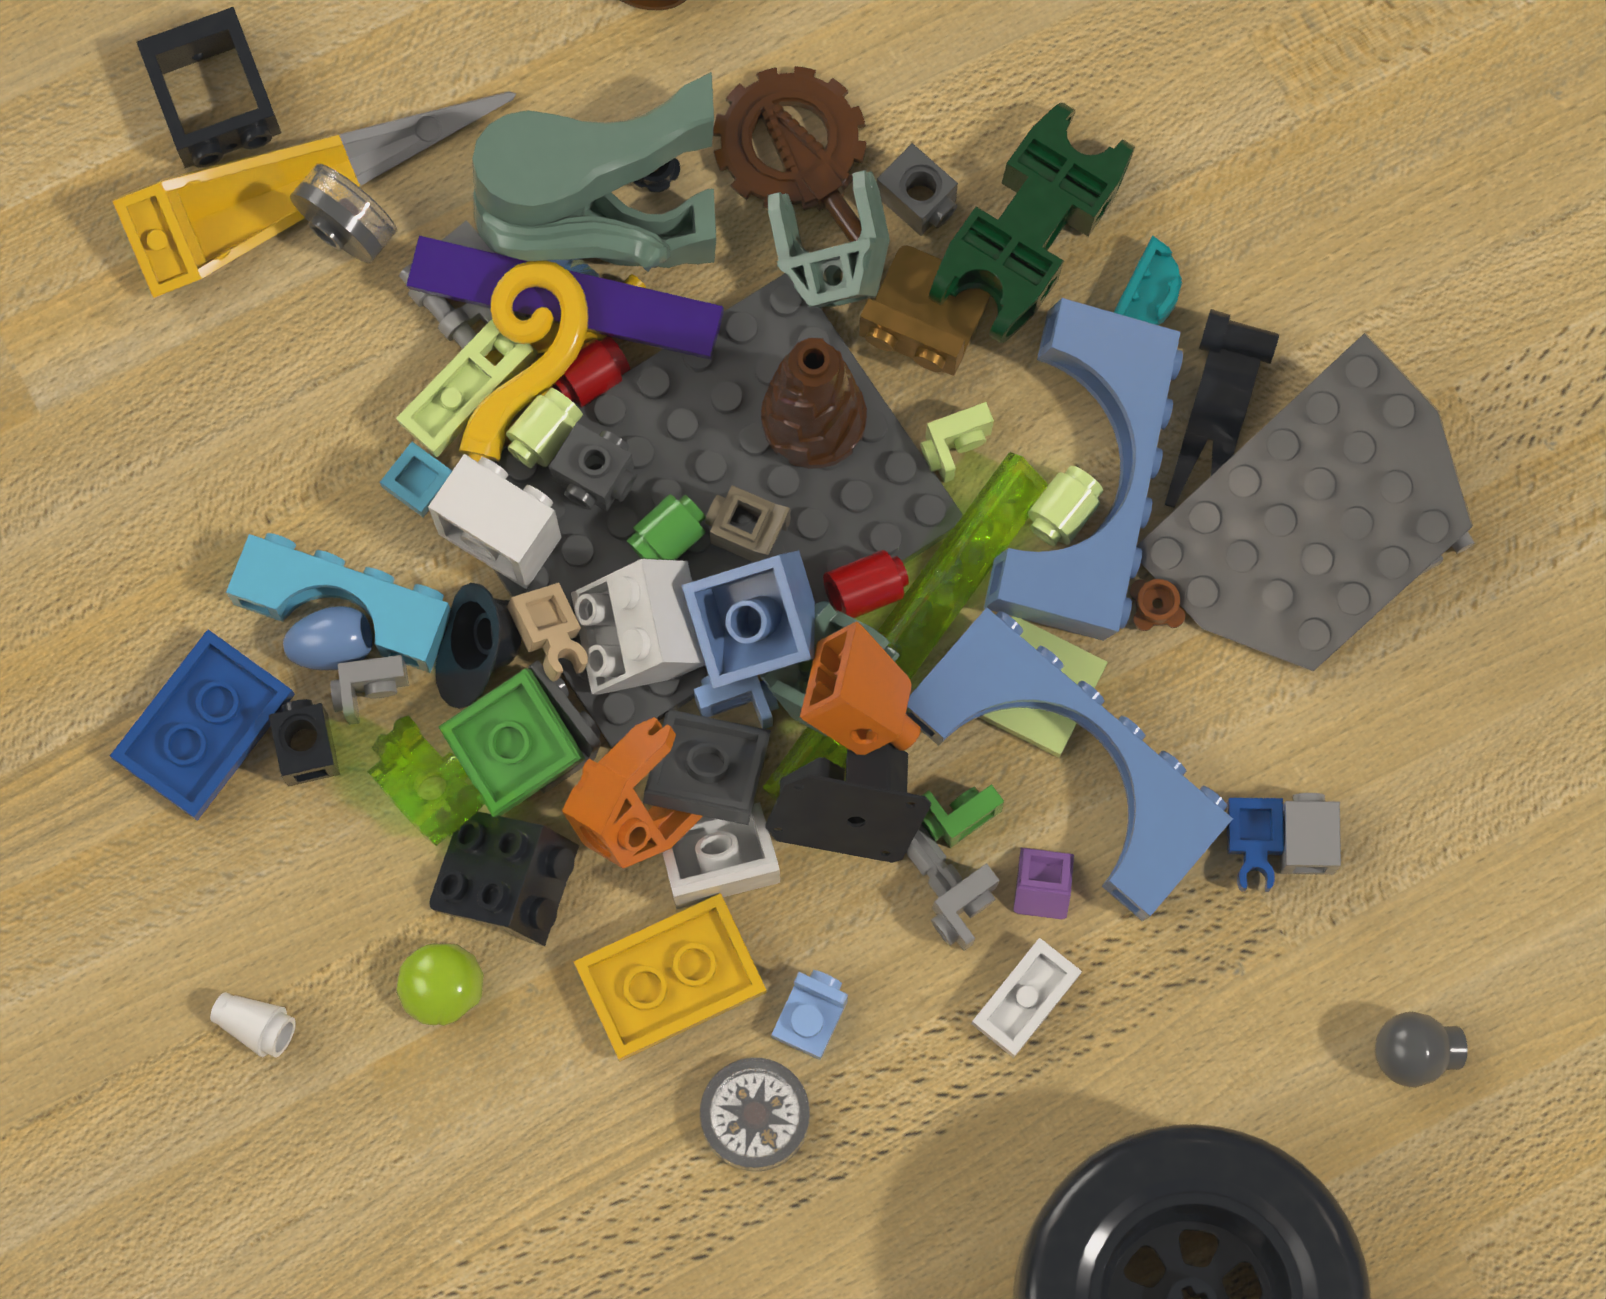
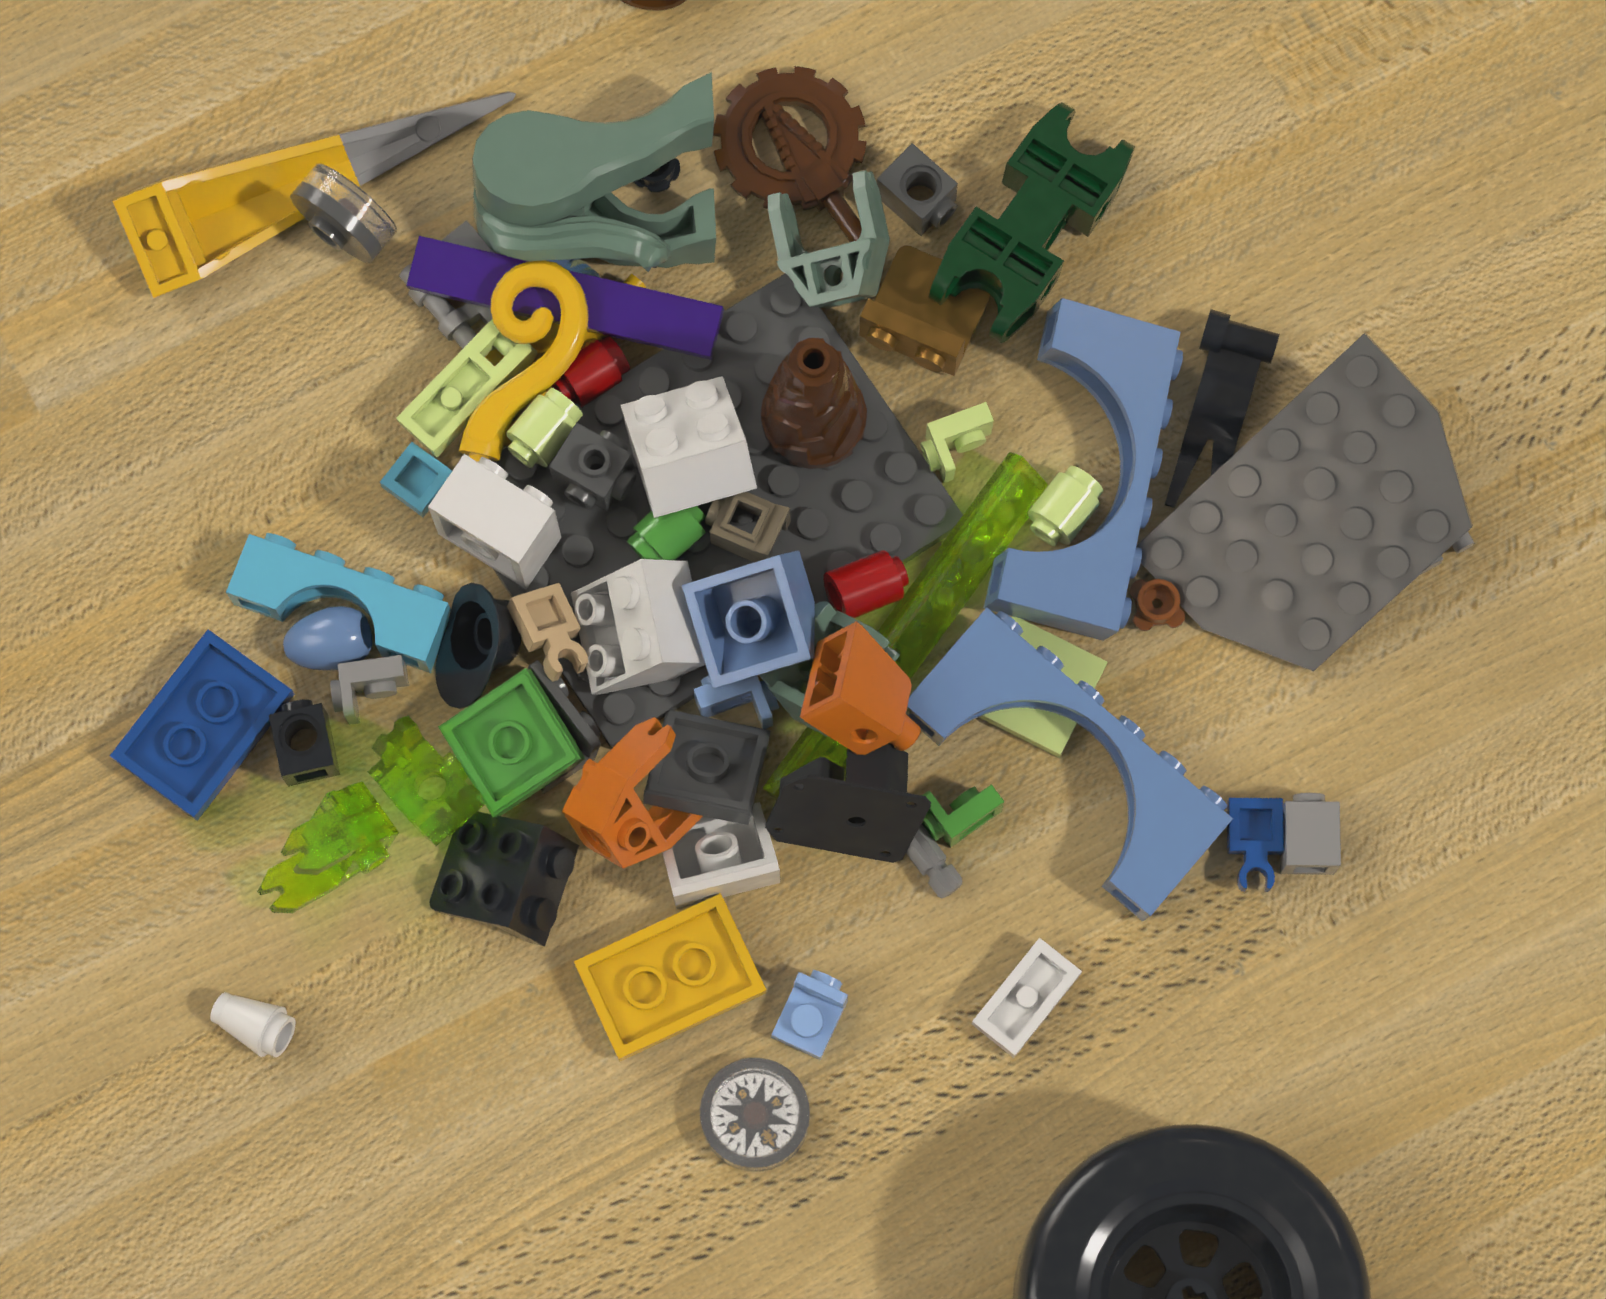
black window [136,7,282,168] -> none
lime hair [396,943,484,1026] -> none
light grey bracket [931,863,1000,951] -> none
medium lavender slope [1013,848,1074,919] -> none
teal plate [1113,235,1182,325] -> none
dark grey piece [1375,1011,1468,1087] -> none
none -> clear neon green piece [257,781,399,914]
none -> white brick [621,376,757,518]

